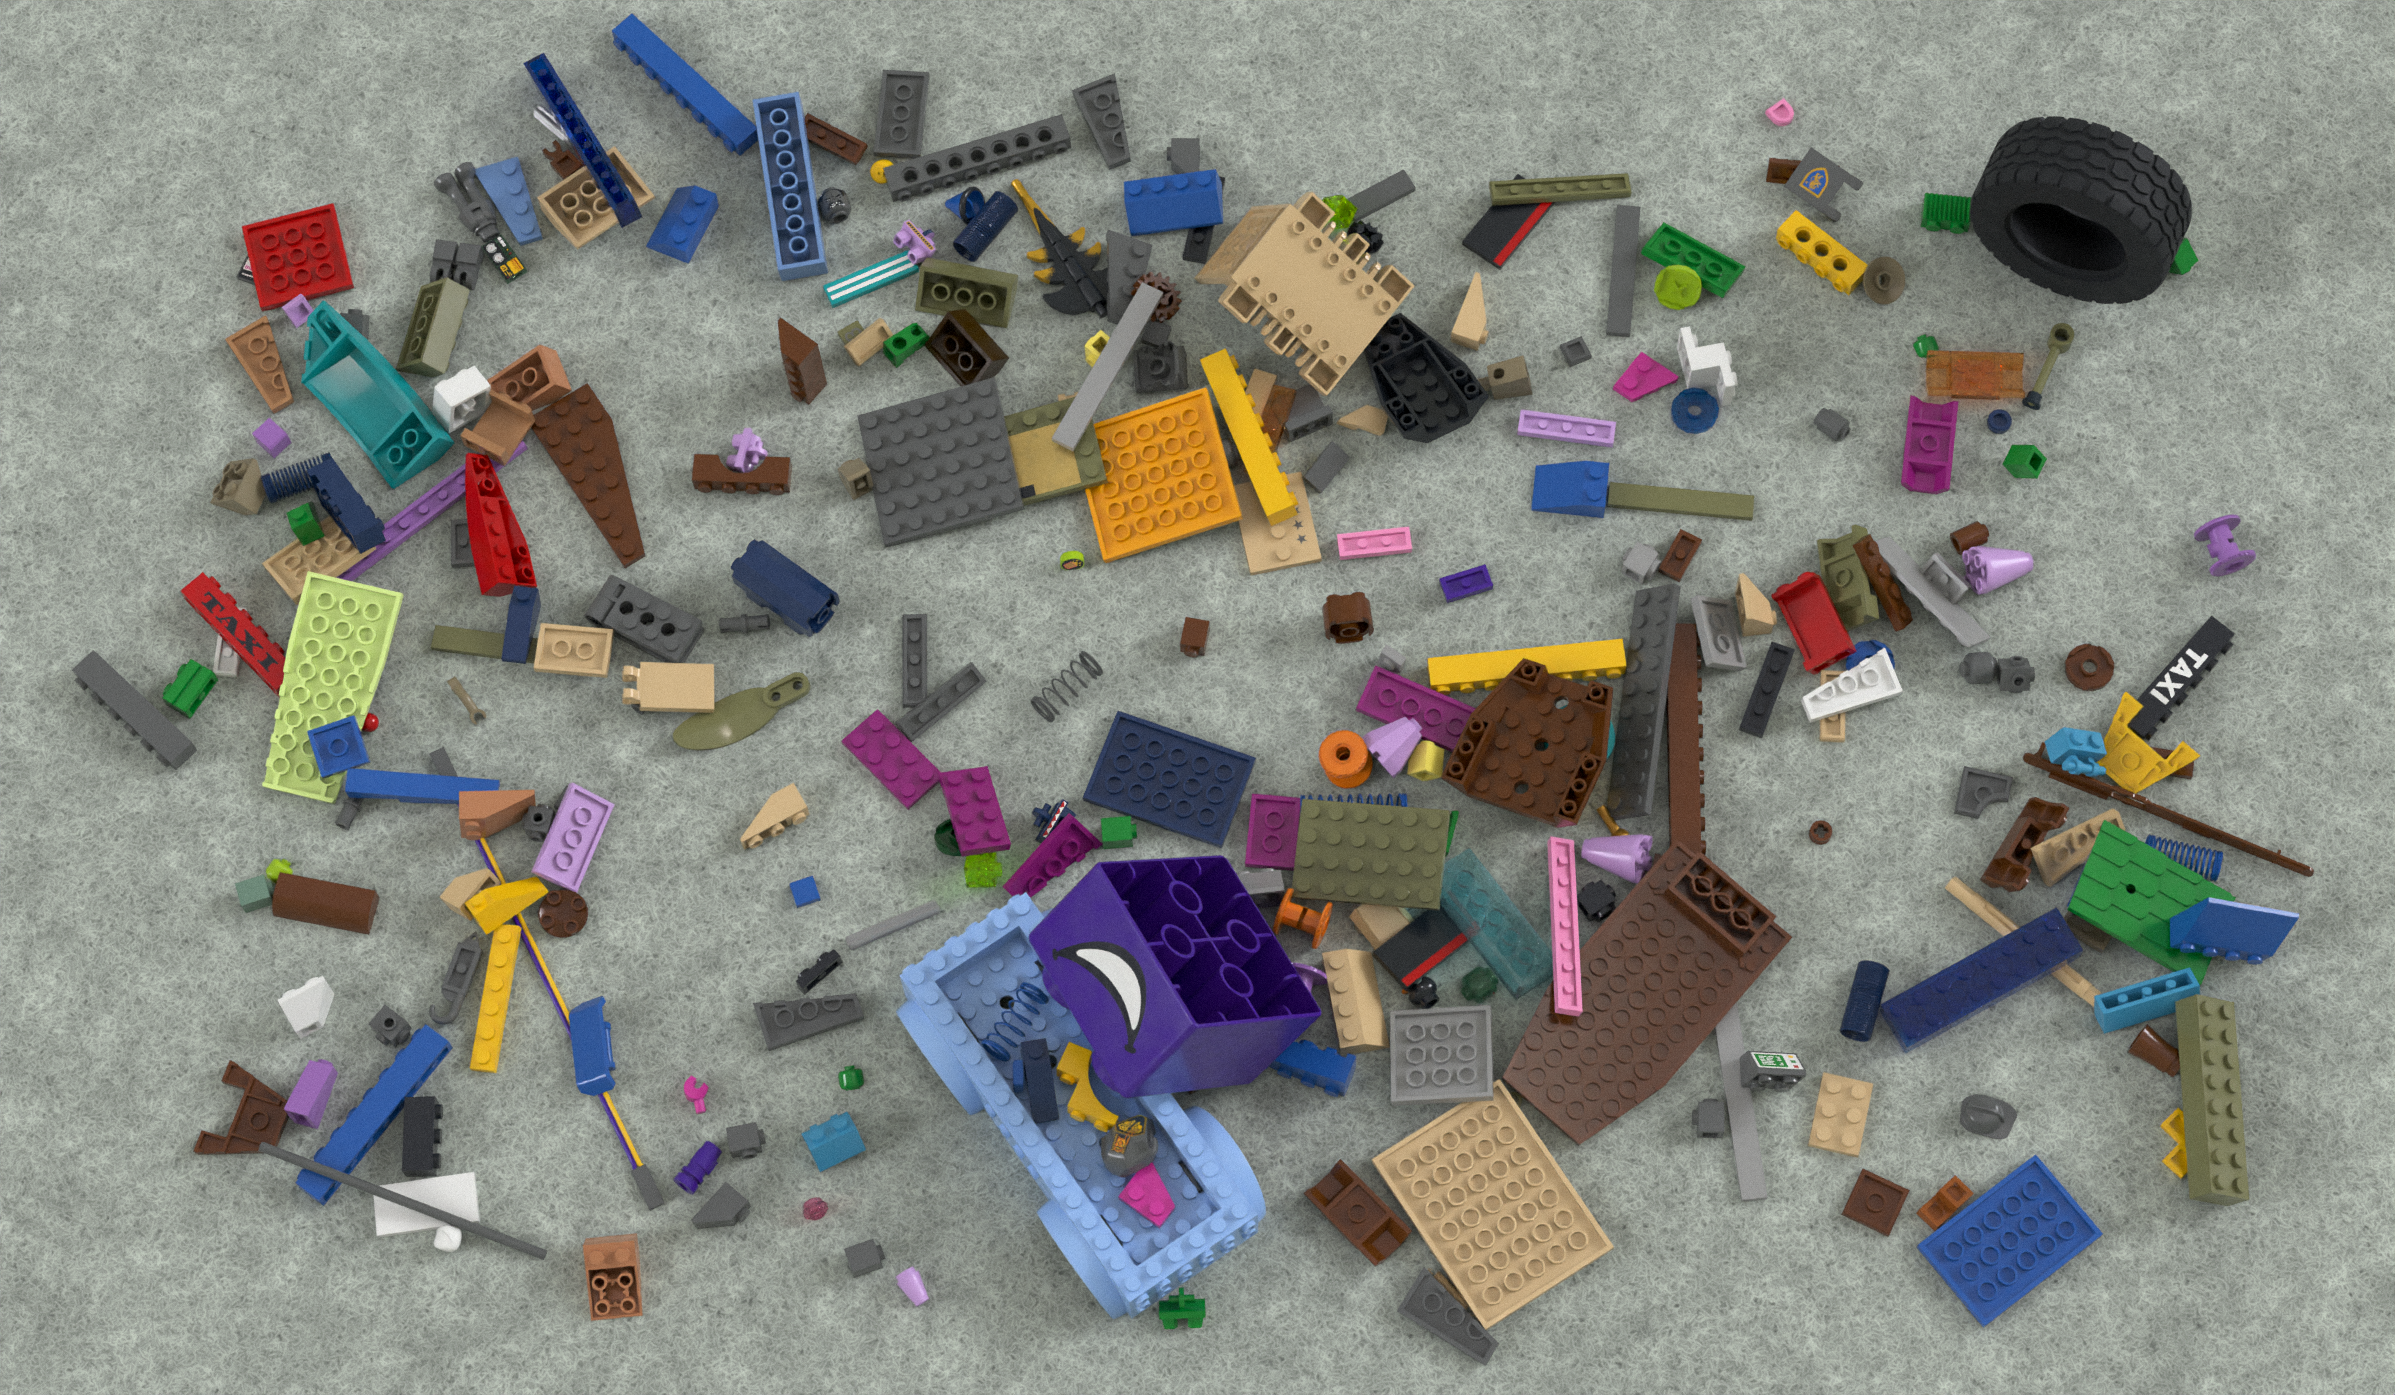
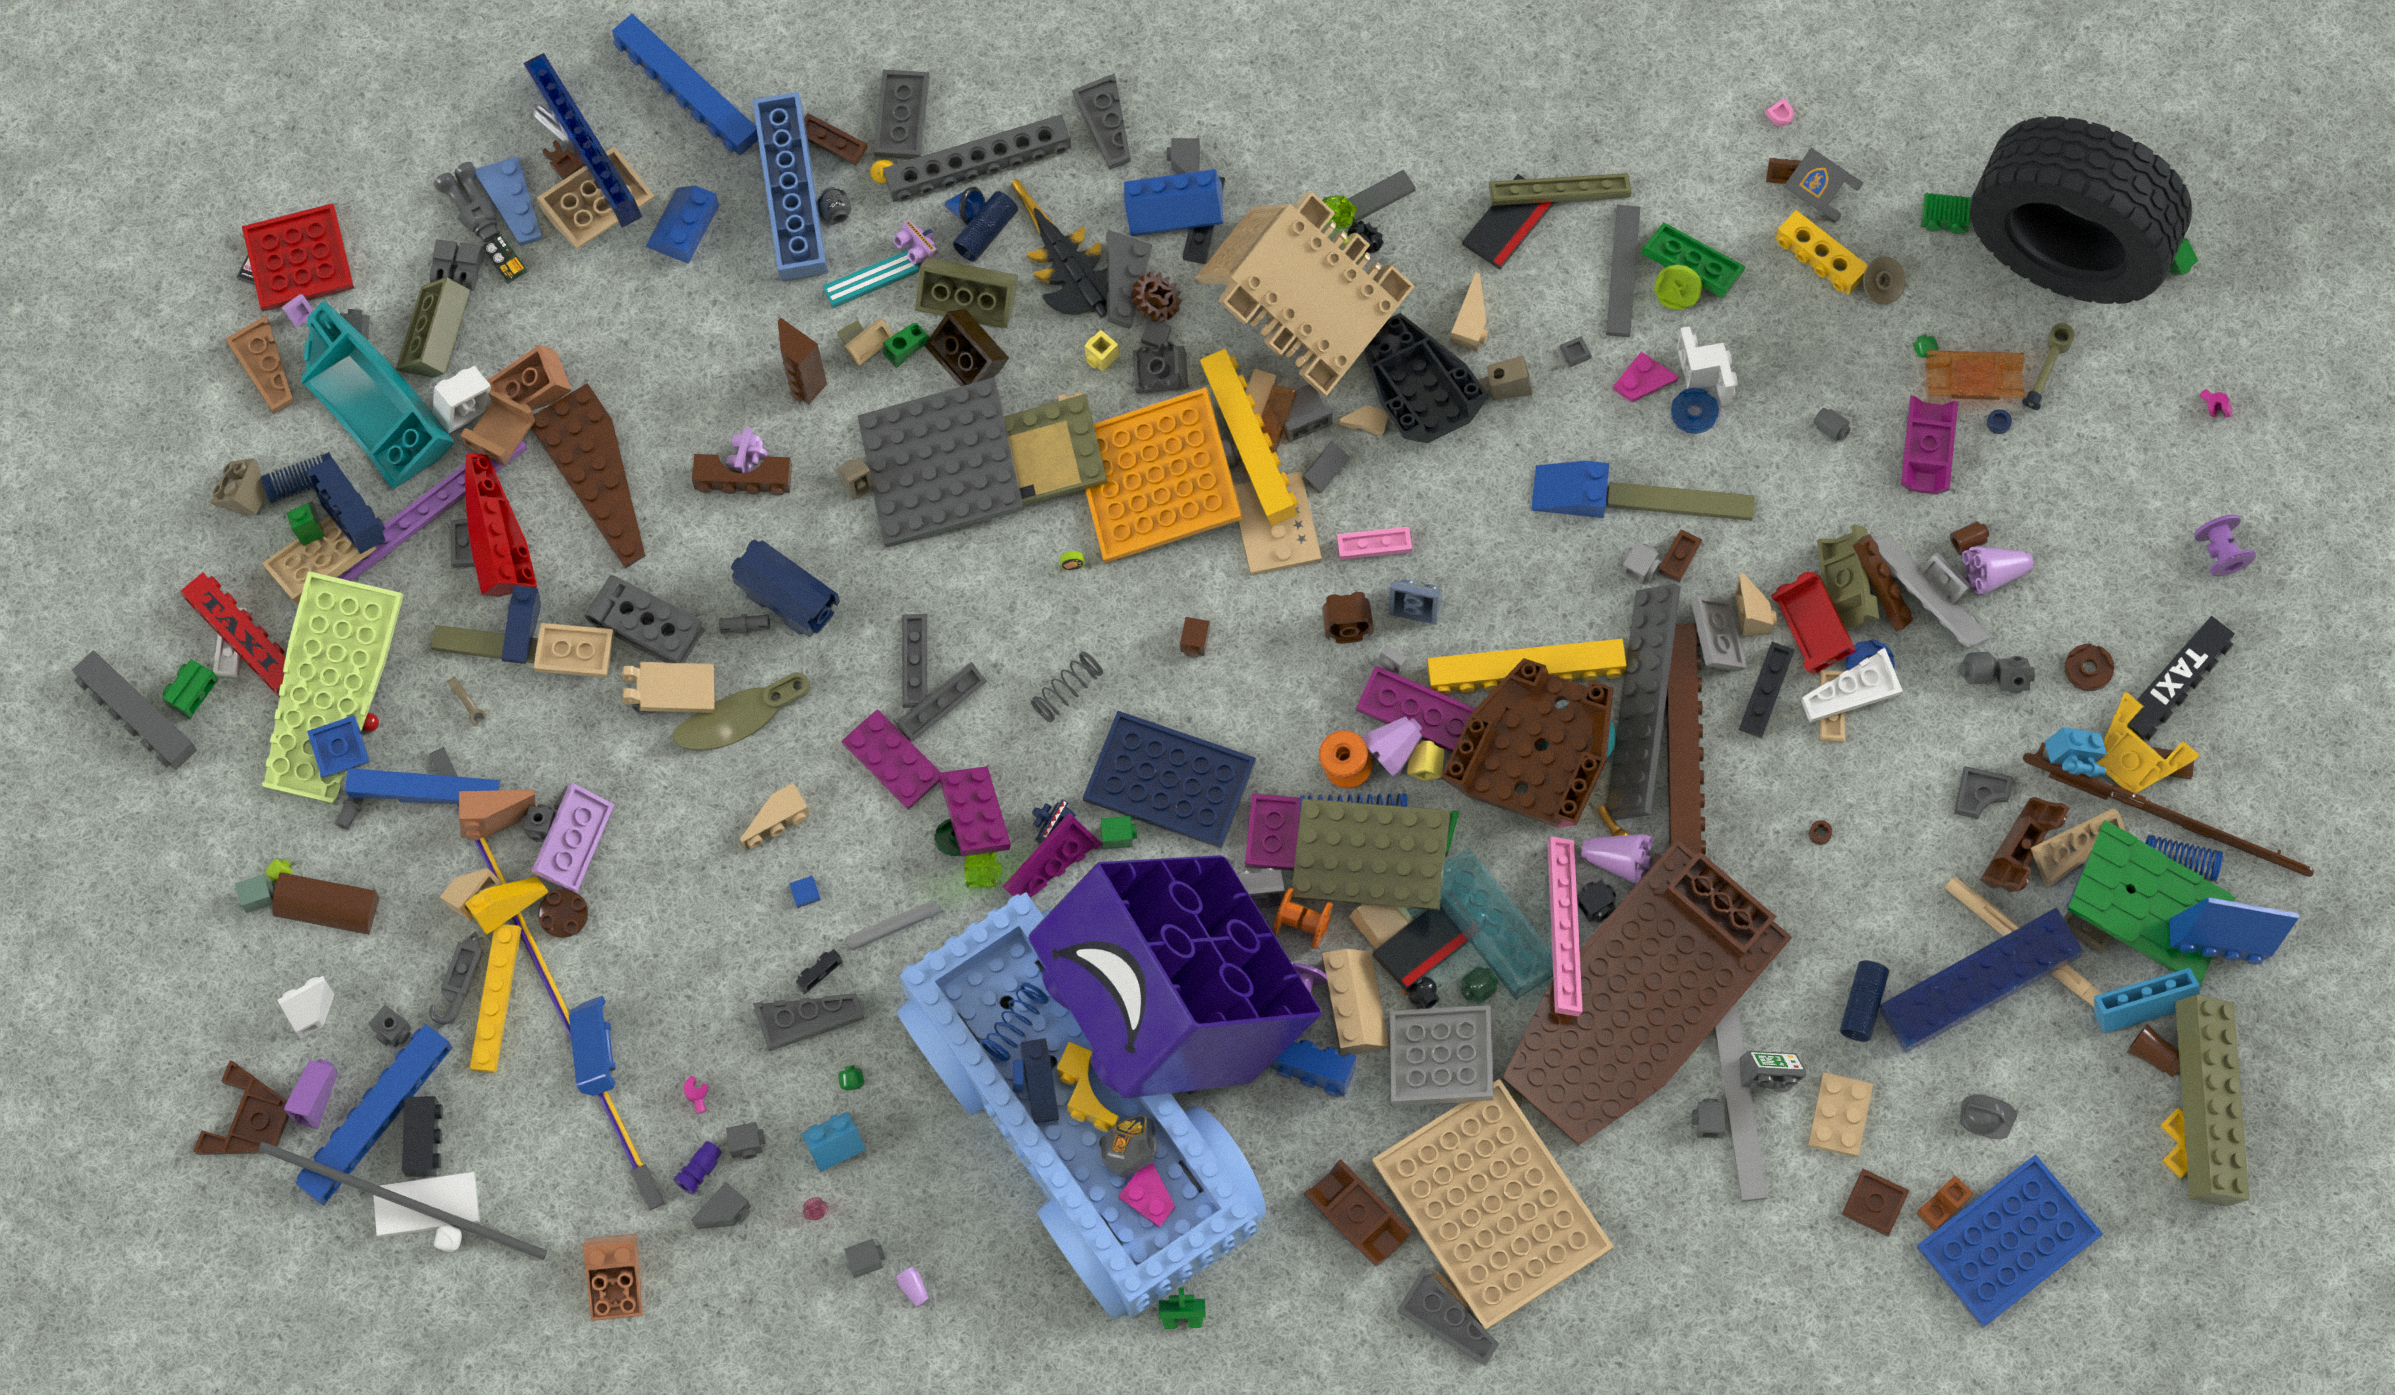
medium lavender piece [252,418,292,458] -> none
light grey tile [1052,282,1163,451] -> none
dark purple plate [1439,564,1493,603] -> none
lavender plate [1517,410,1616,448] -> none
green brick [2002,445,2047,479] -> none
none -> sand blue slope [1389,579,1443,625]
none -> dark pink piece [2200,389,2232,417]

